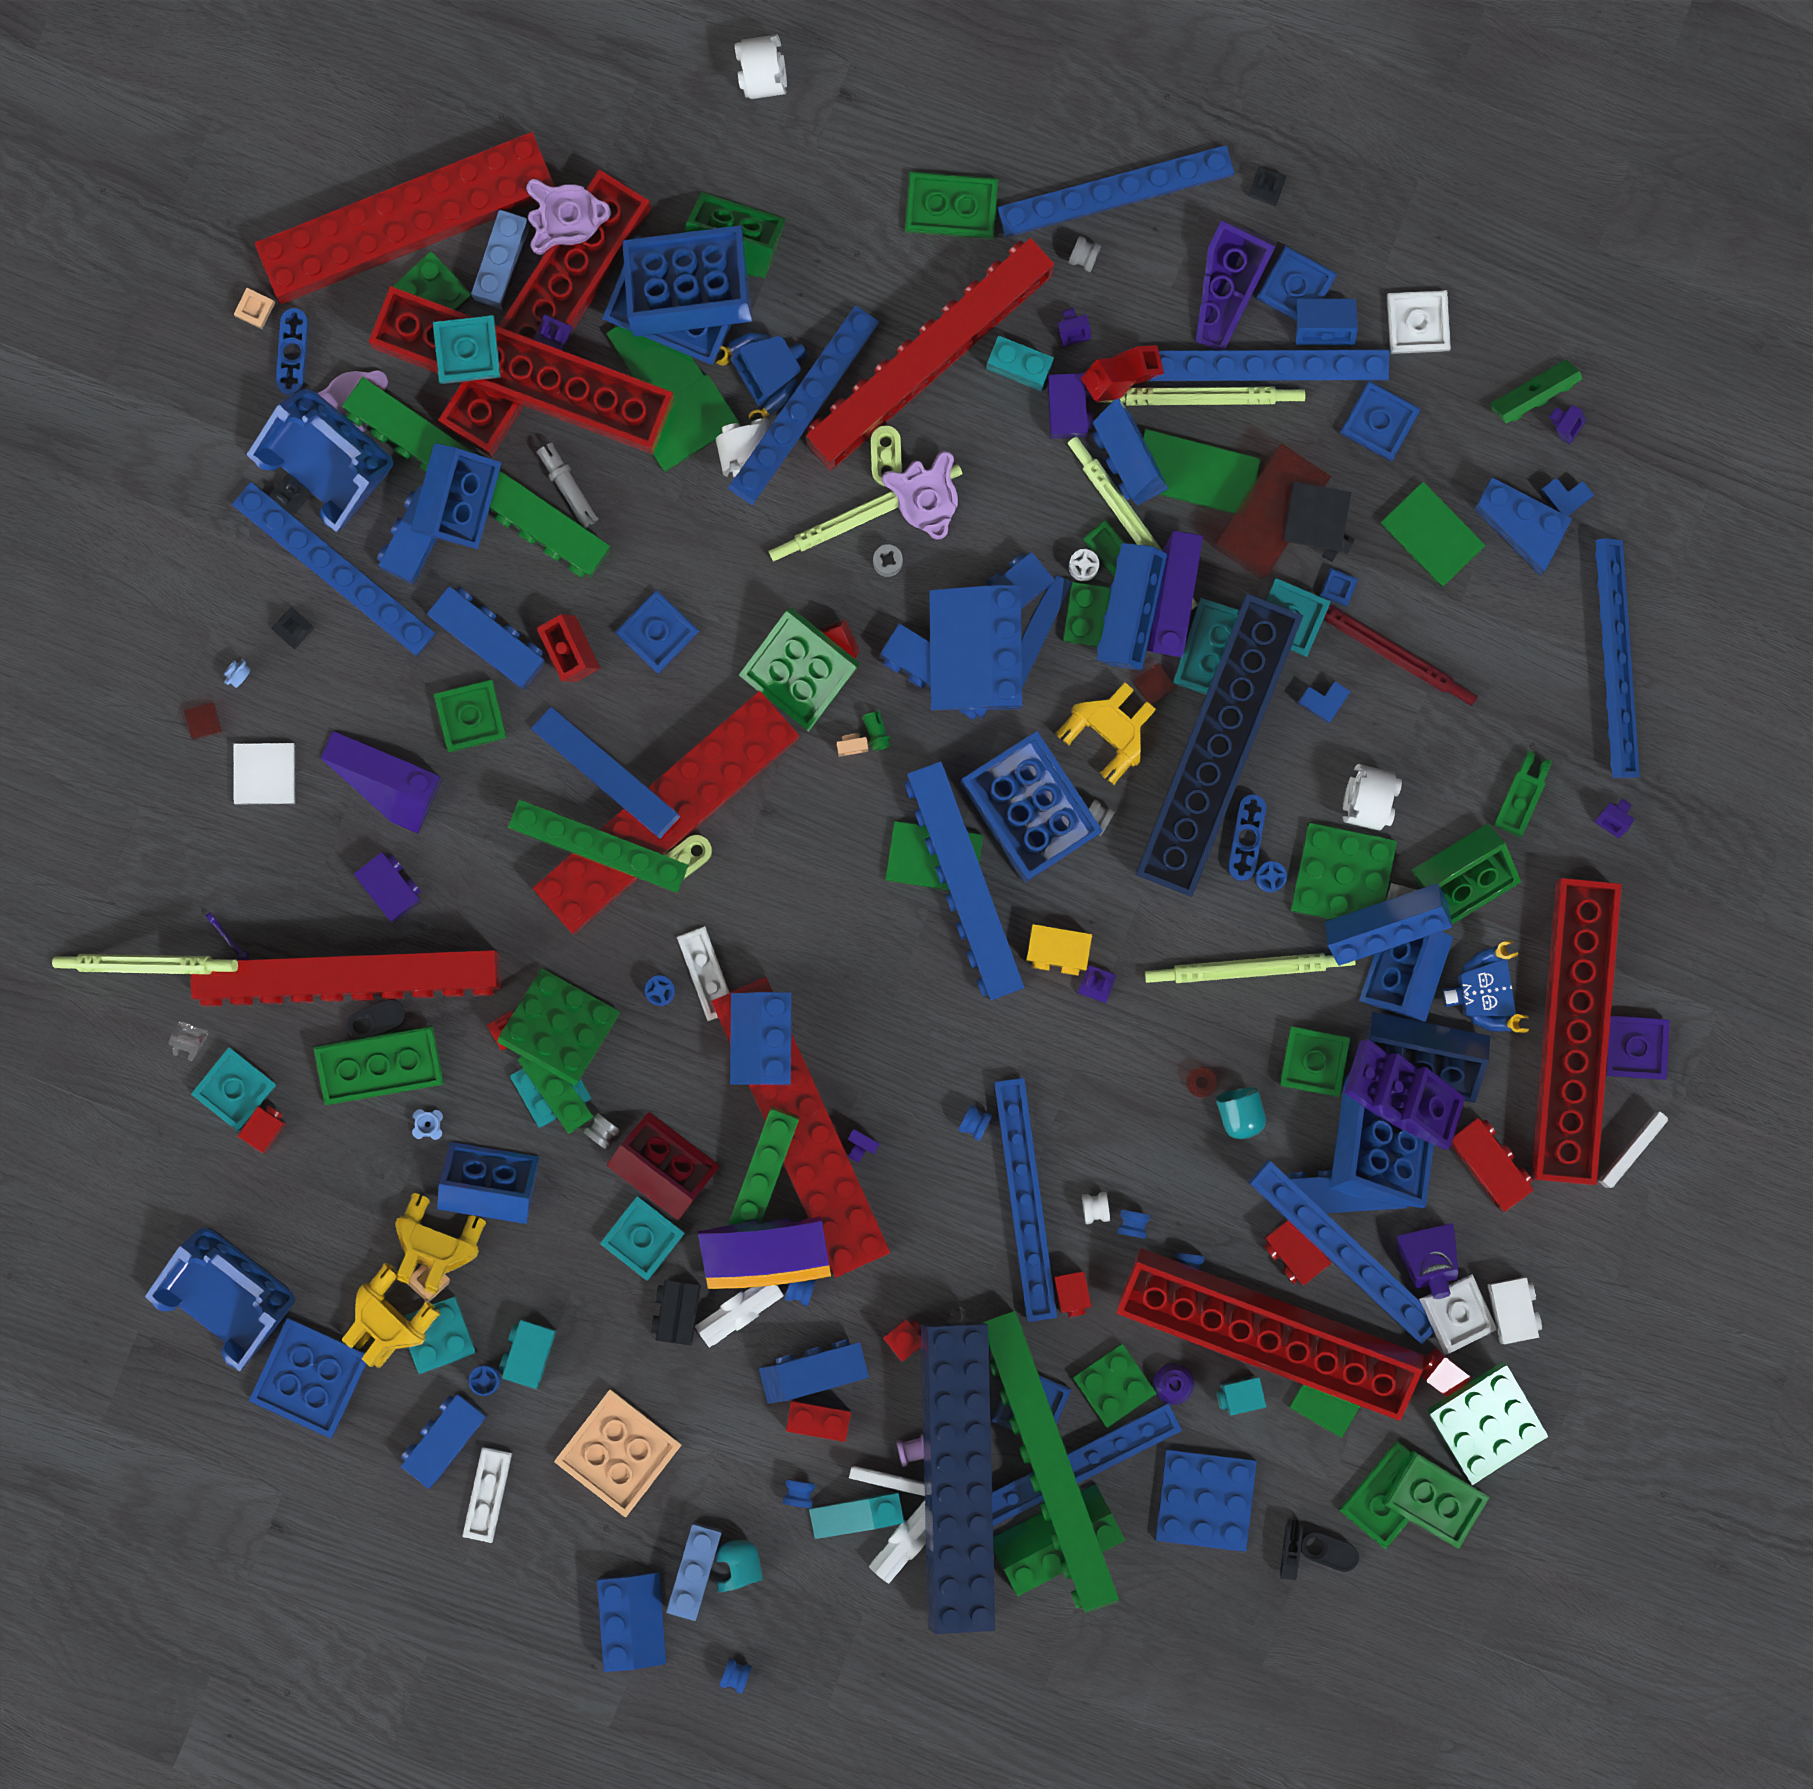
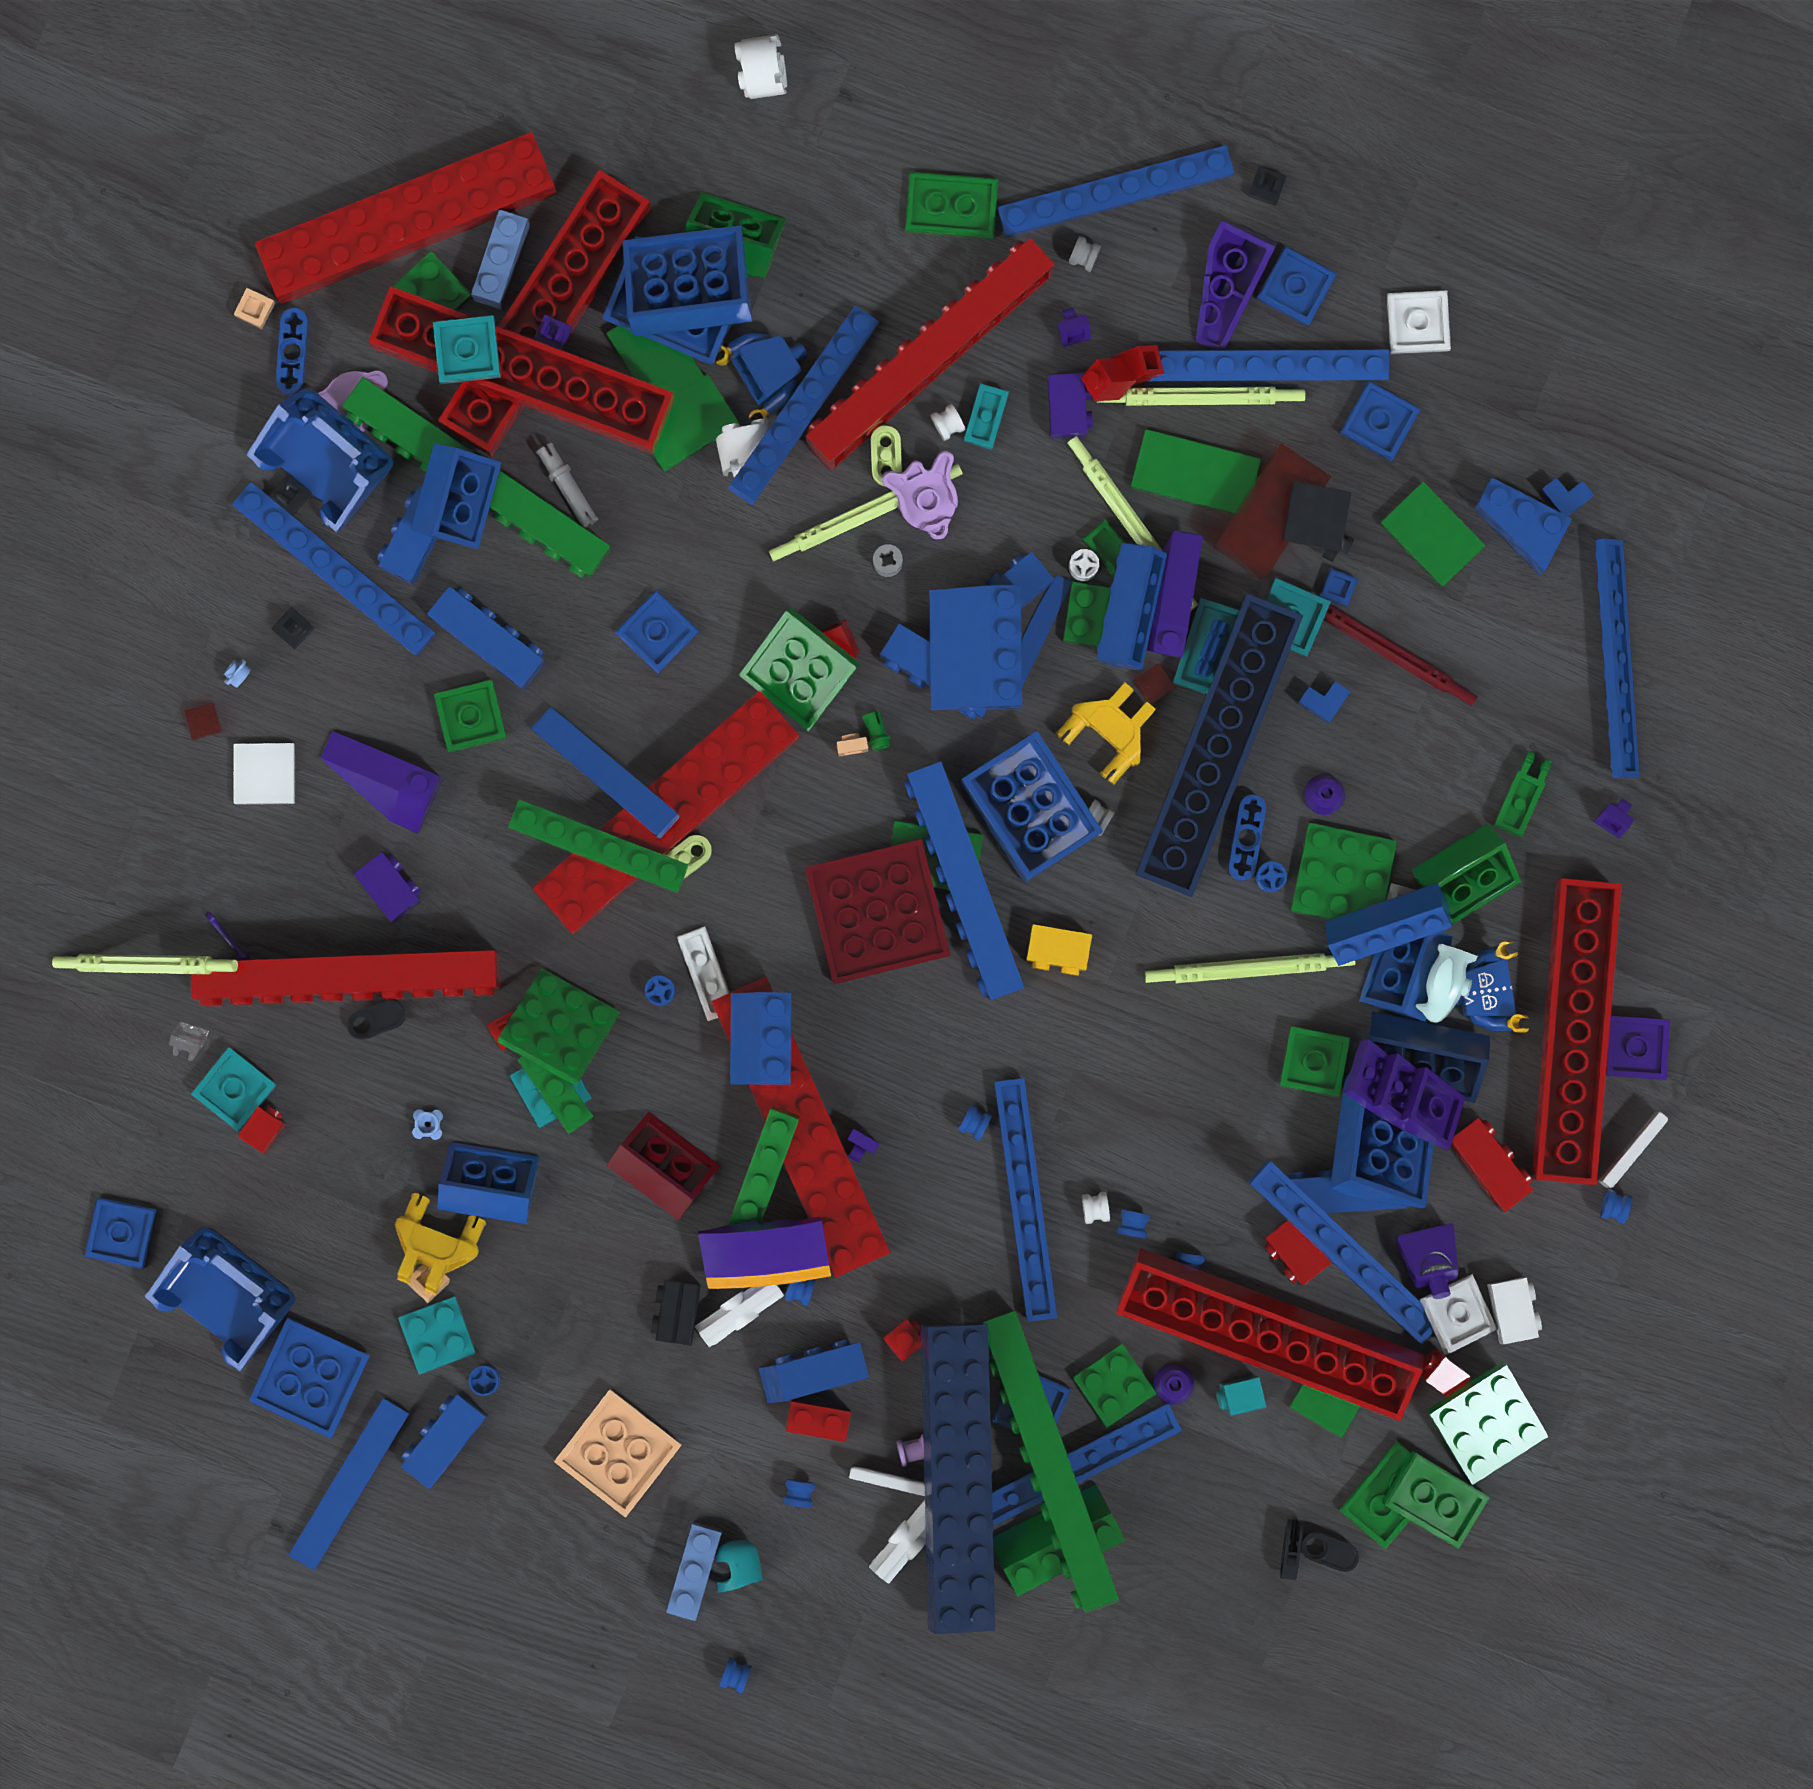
green tile [313,1024,444,1105] -> none
yellow connector [342,1263,441,1368] -> none
white tile [462,1447,512,1543] -> none
teal brick [499,1319,557,1389] -> none
lavender tile [526,179,611,255] -> none
red brick [537,614,601,682] -> none
light grey wheel [583,1113,621,1150] -> none
blue slope [597,1572,666,1672] -> none
teal plate [600,1196,685,1281] -> none
teal slope [809,1491,904,1539] -> none
teal brick [986,335,1054,392] -> none
red brick [1053,1271,1091,1317] -> none
dark purple tile [1078,965,1116,1004] -> none
blue slope [1092,398,1169,506] -> none
blue plate [1155,1449,1257,1552] -> none
clear red plate [1186,1067,1217,1097] -> none
teal helmet [1215,1087,1266,1139] -> none
blue panel [1295,299,1358,345] -> none
white brick [1343,764,1402,831] -> none
green tile [1490,359,1583,423] -> none
dark purple tile [1549,405,1586,445] -> none
none -> blue tile [84,1197,158,1269]
none -> blue tile [288,1398,410,1571]
none -> dark red plate [805,839,950,985]
none -> white wheel [930,404,965,441]
none -> teal plate [964,383,1009,450]
none -> blue axle [1194,619,1229,678]
none -> dark purple cone [1304,774,1345,815]
none -> light aqua animal [1416,944,1478,1022]
none -> blue wheel [1600,1189,1632,1224]

